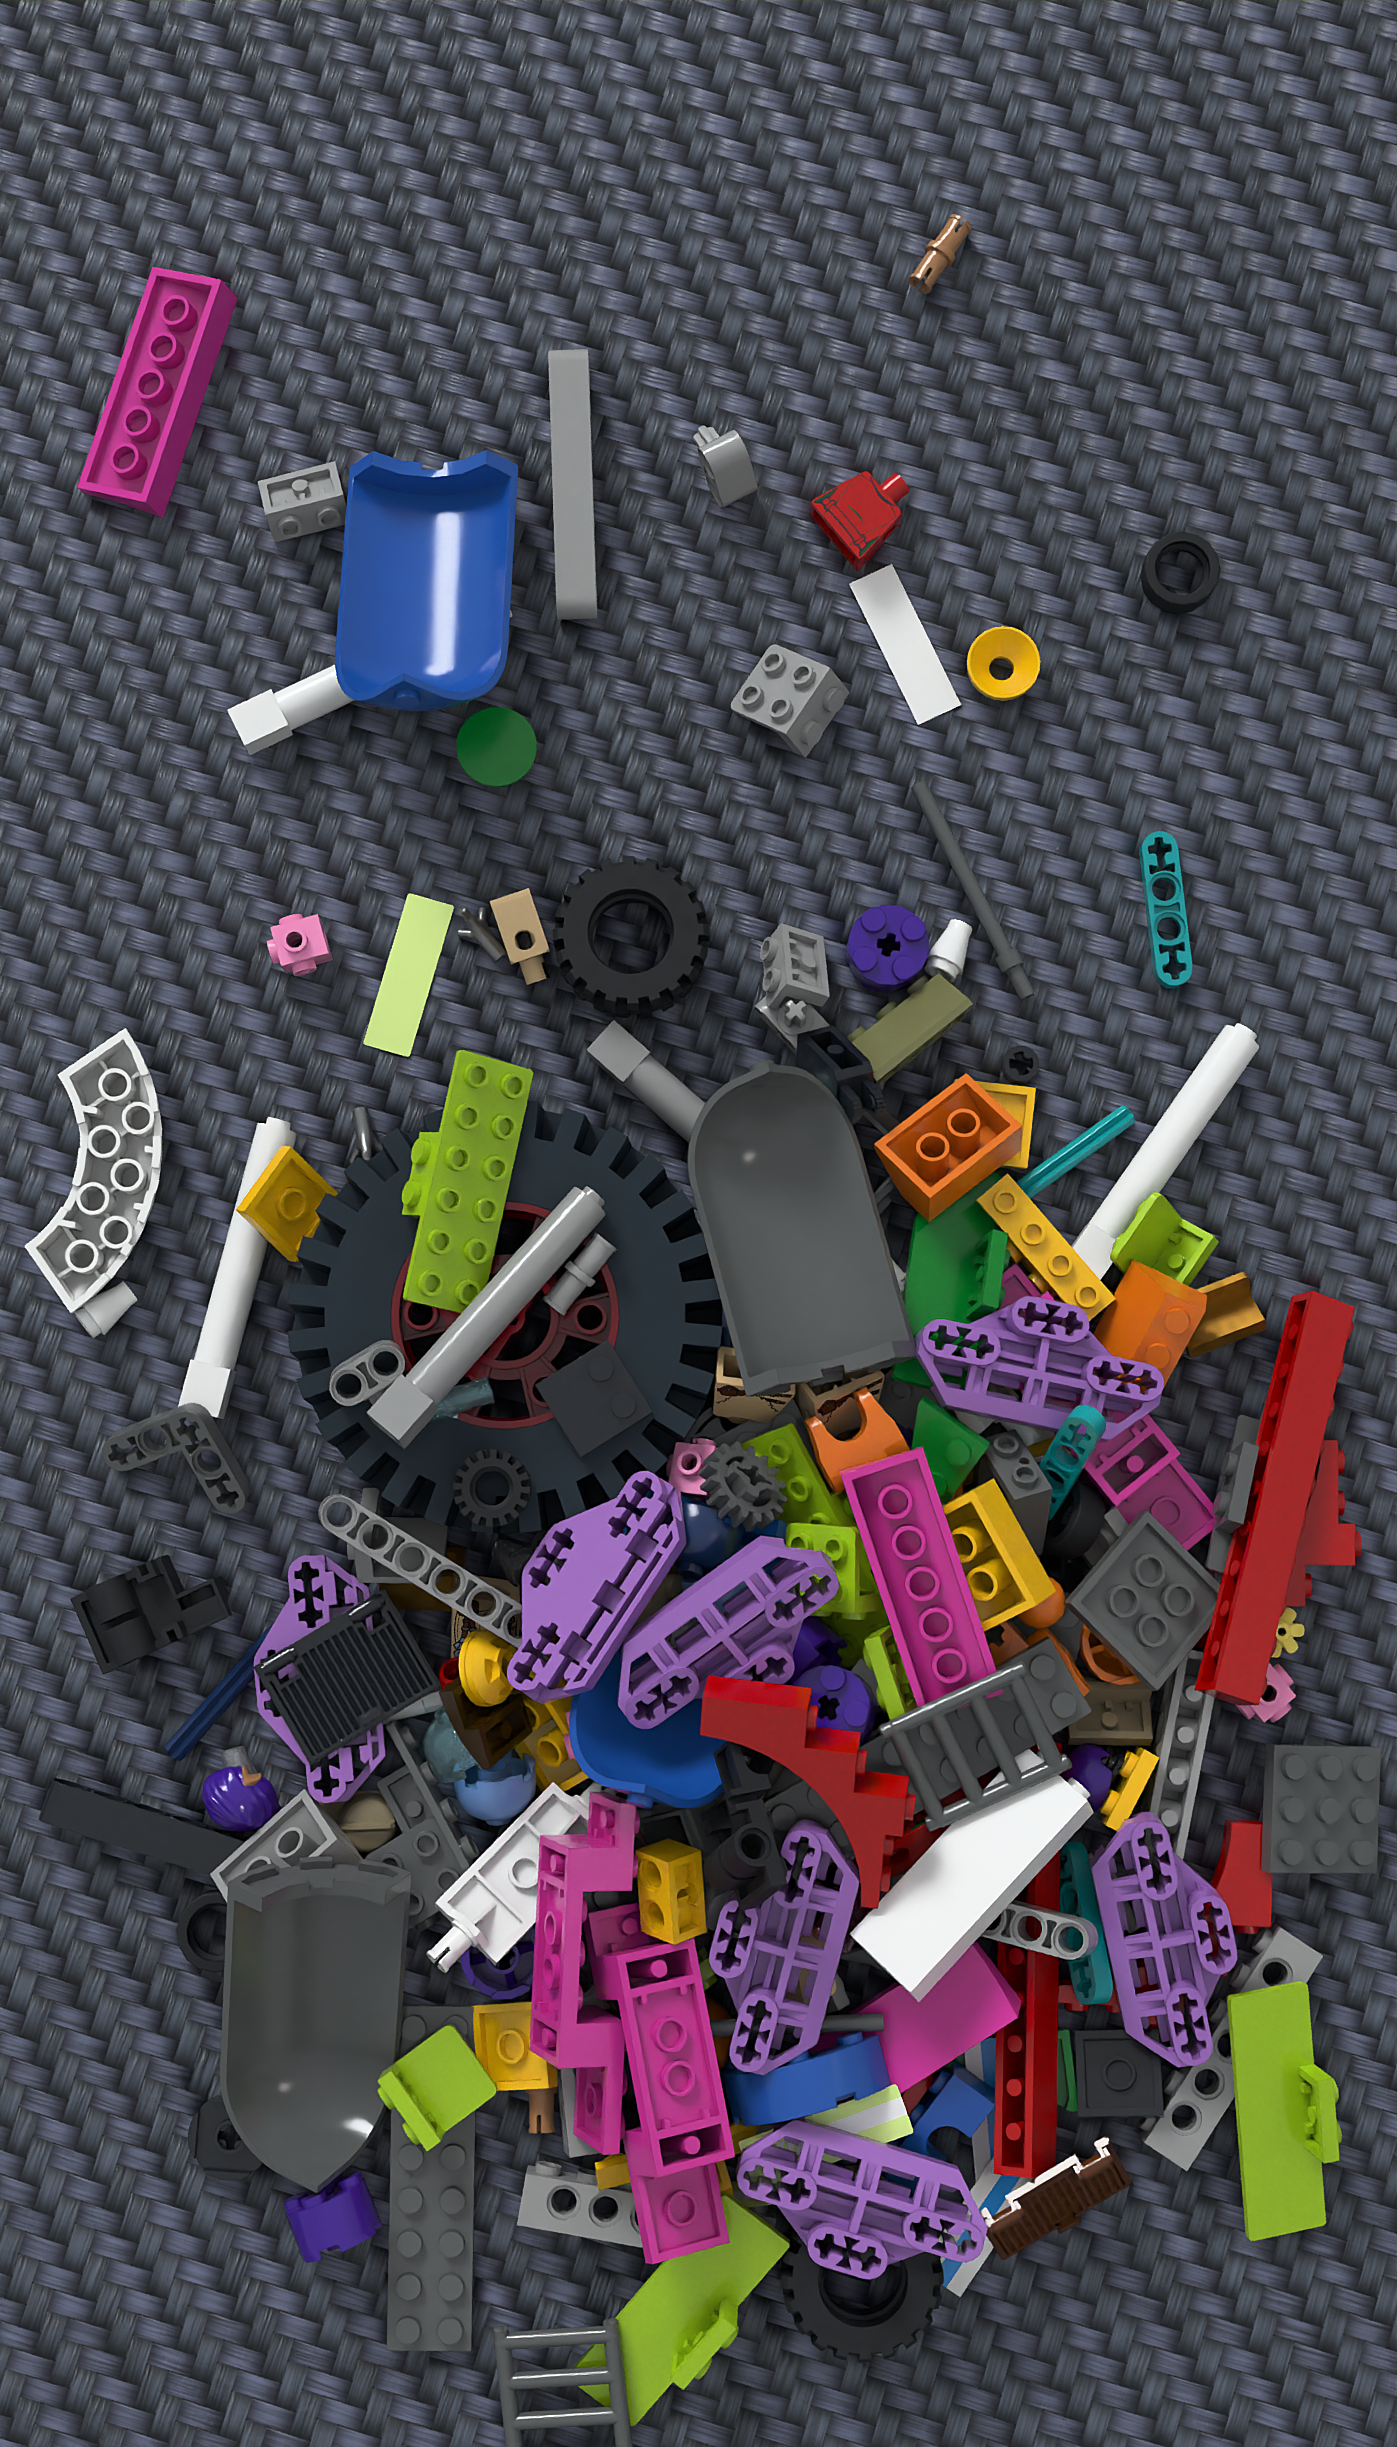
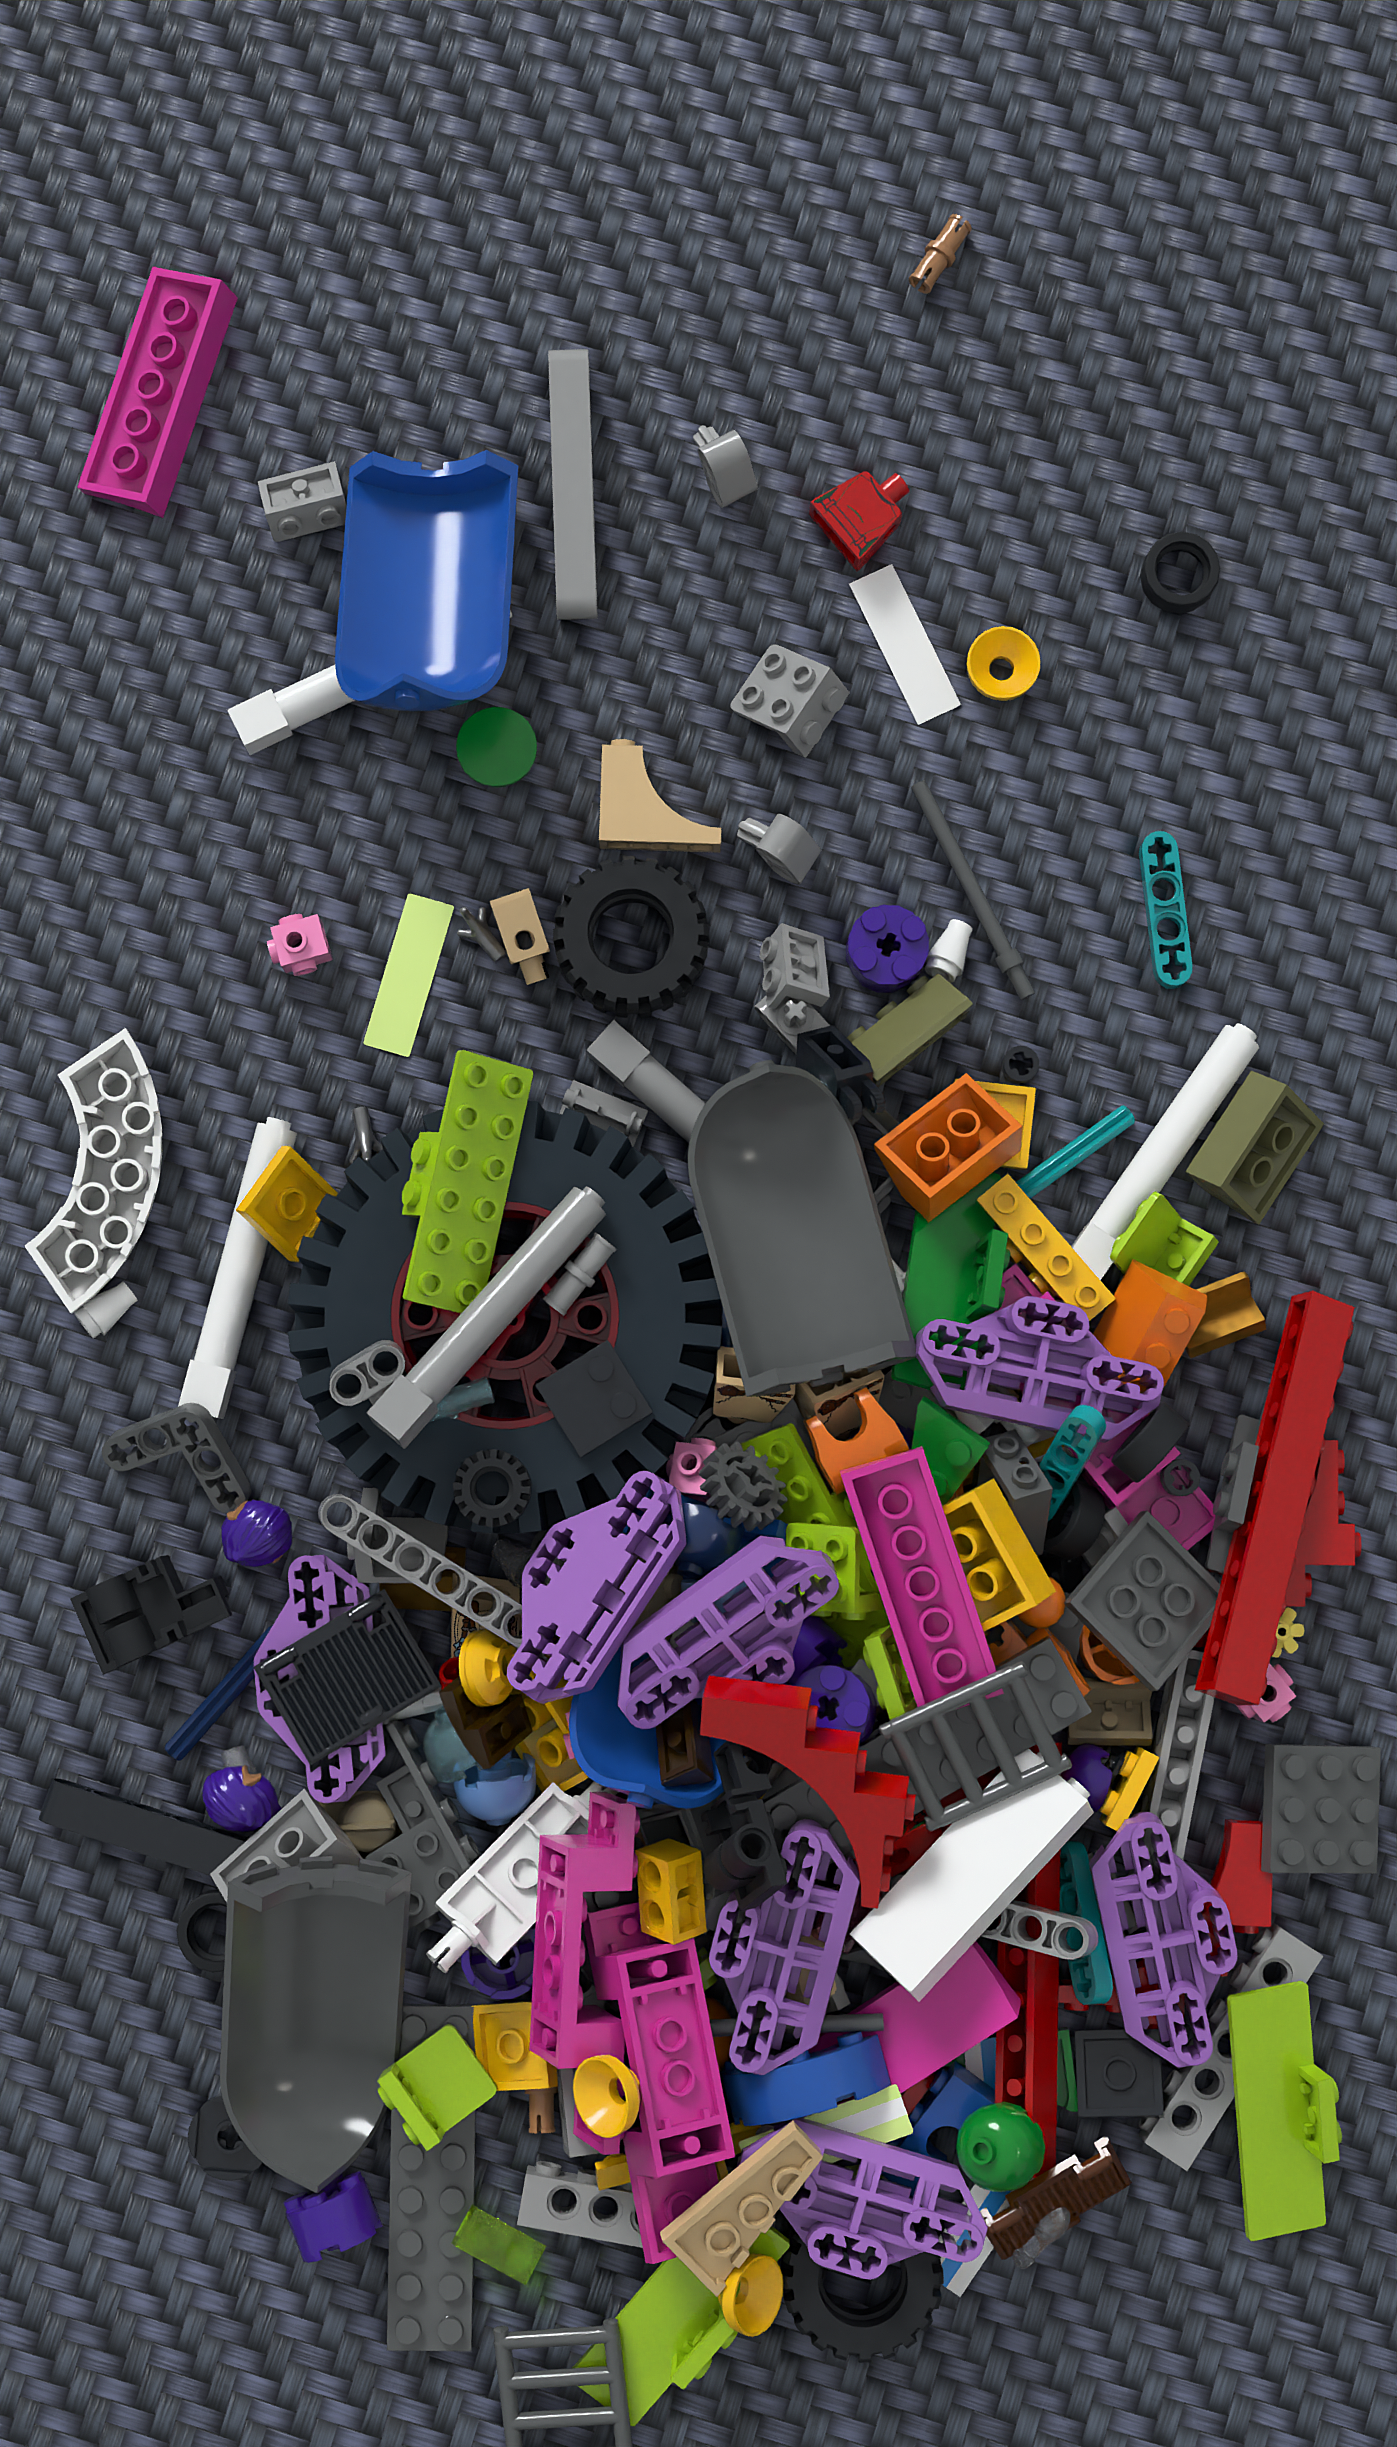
none -> dark purple hair [221,1500,293,1567]
none -> clear neon green plate [451,2204,546,2285]
none -> light grey hinge [559,1080,648,1147]
none -> yellow piece [573,2055,641,2138]
none -> tan arch [599,739,721,853]
none -> dark brown slope [655,1700,714,1787]
none -> tan wing [660,2120,823,2297]
none -> yellow piece [718,2253,784,2337]
none -> light grey beam [737,814,822,885]
none -> green cylinder [956,2102,1045,2192]
none -> clear piece [1012,2207,1070,2269]
none -> black tyre [1111,1402,1189,1483]
none -> black bush [1160,1459,1200,1496]
none -> olive slope [1185,1071,1324,1225]

